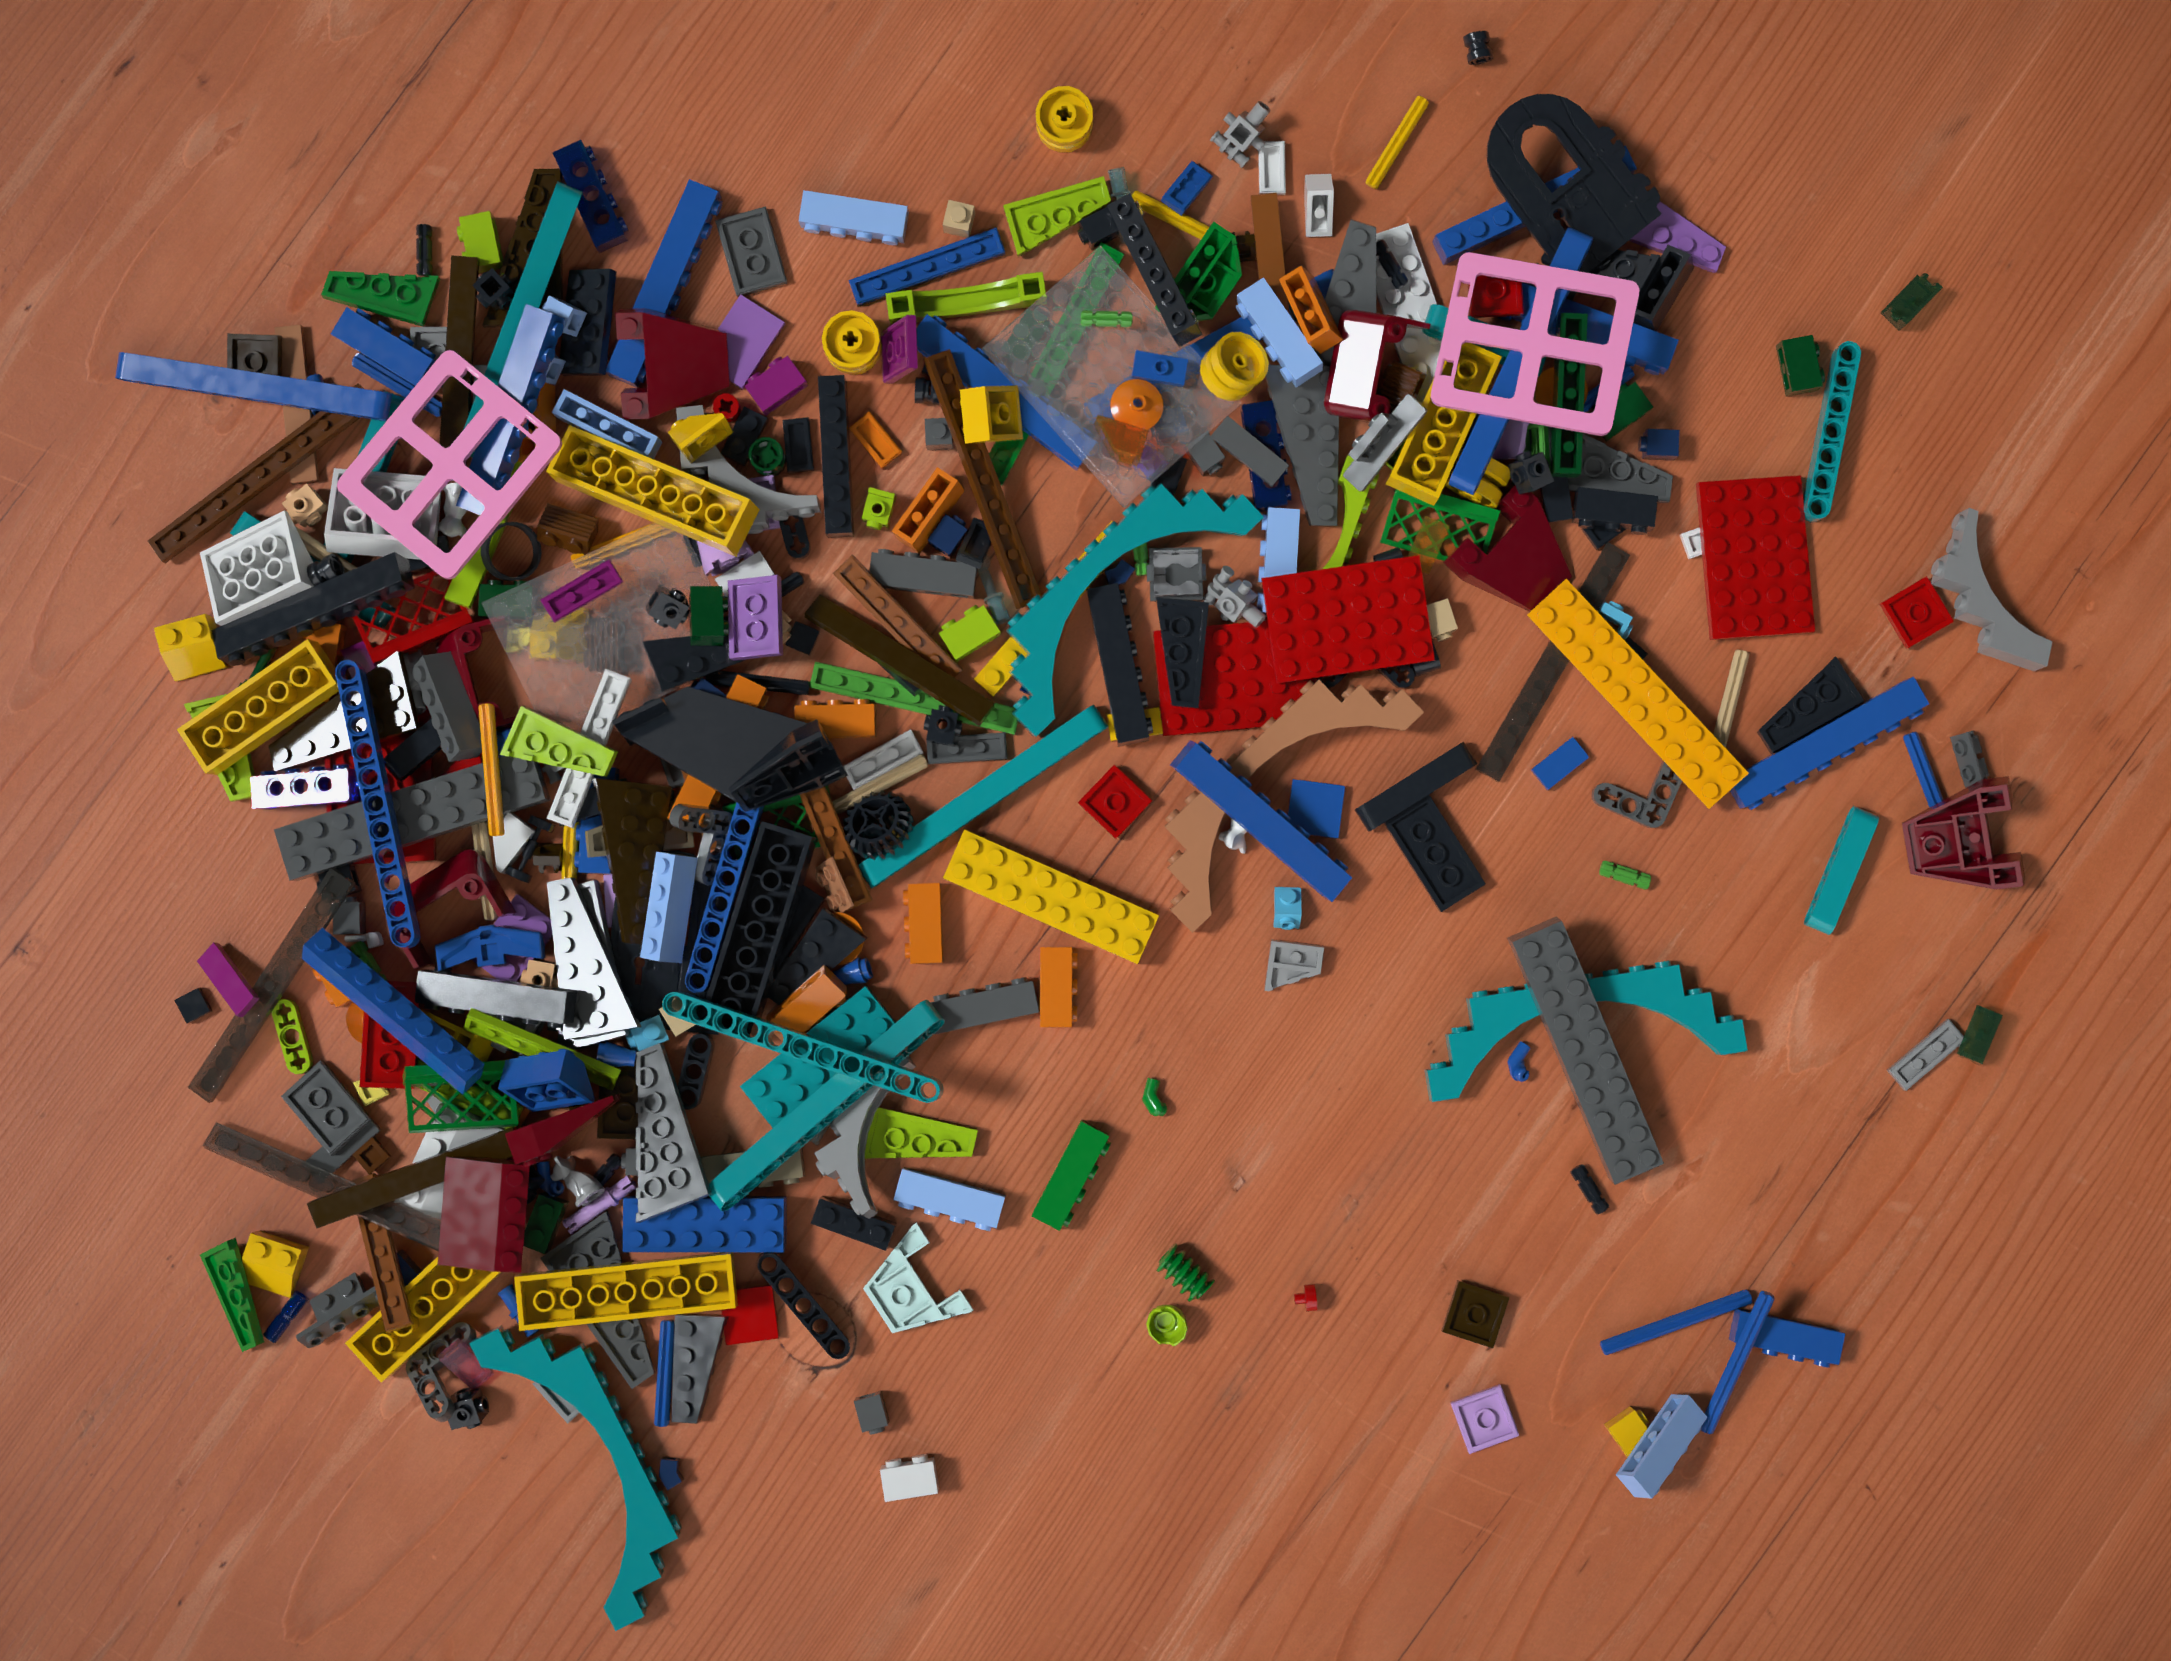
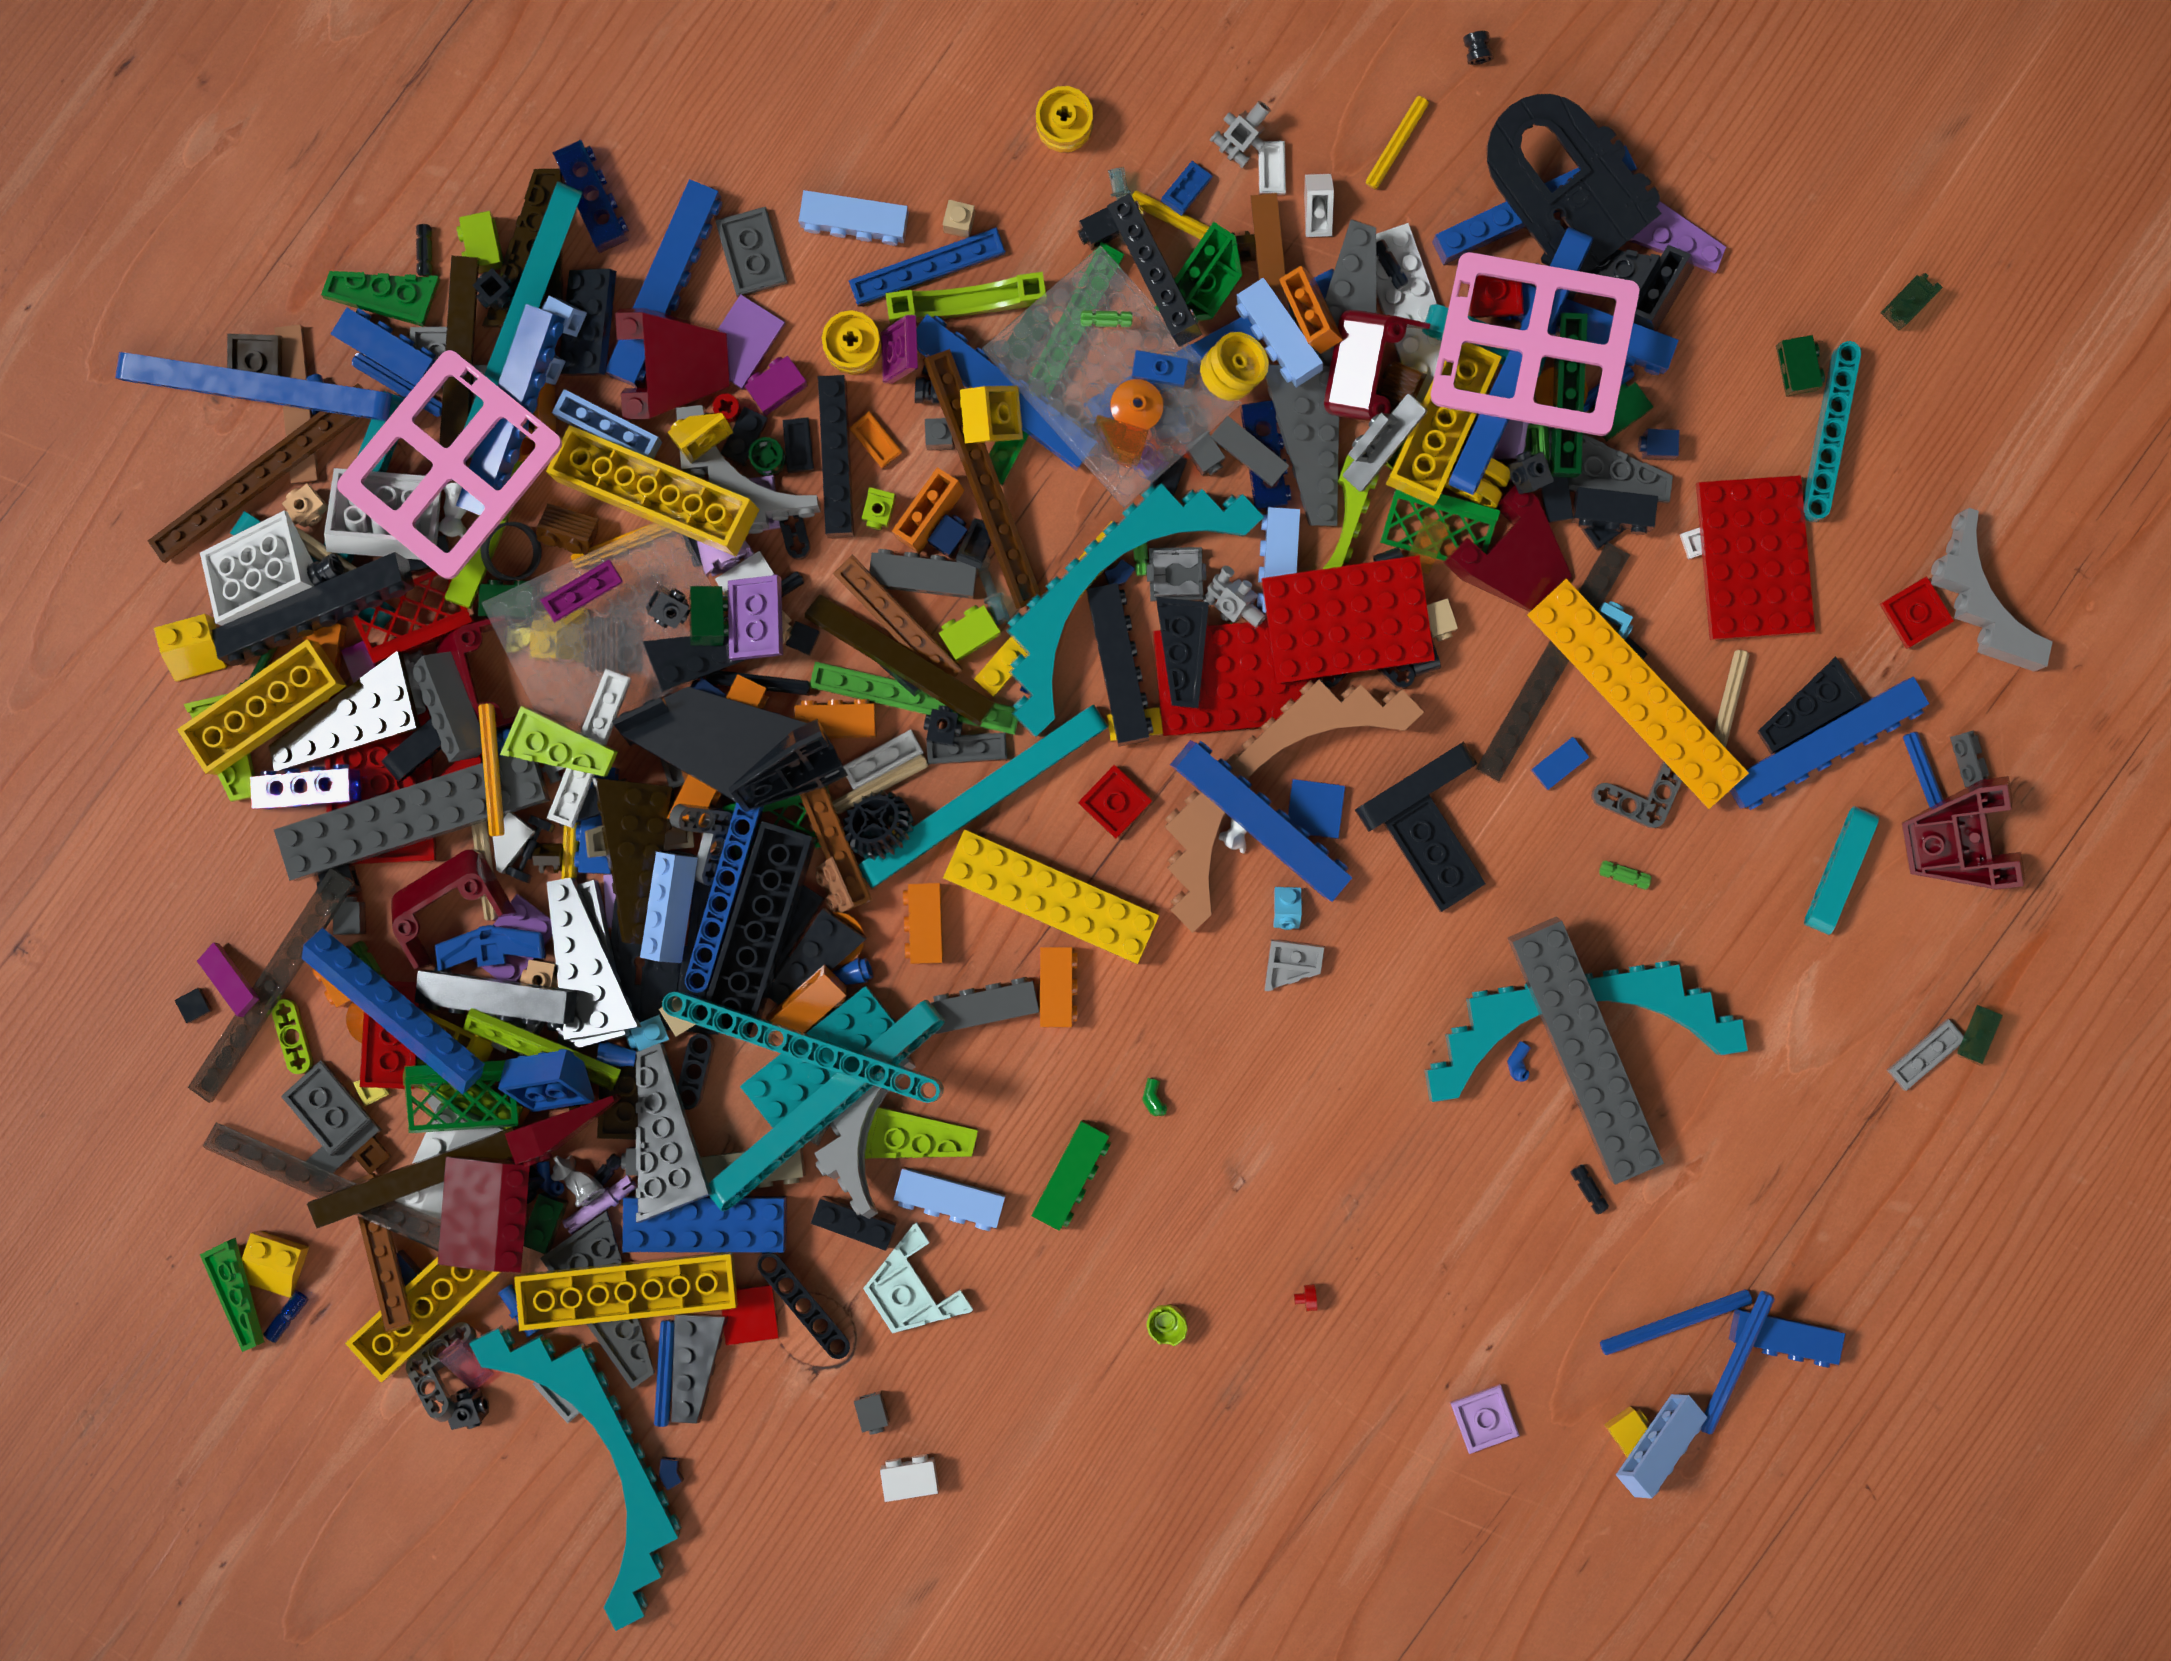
dark grey bracket [296,1272,379,1348] -> none
blue beam [335,660,420,948] -> none
white hand [344,932,384,948] -> none
lime wing [1003,176,1111,257] -> none
green piece [1156,1243,1215,1302] -> none
dark brown plate [1441,1280,1509,1349] -> none

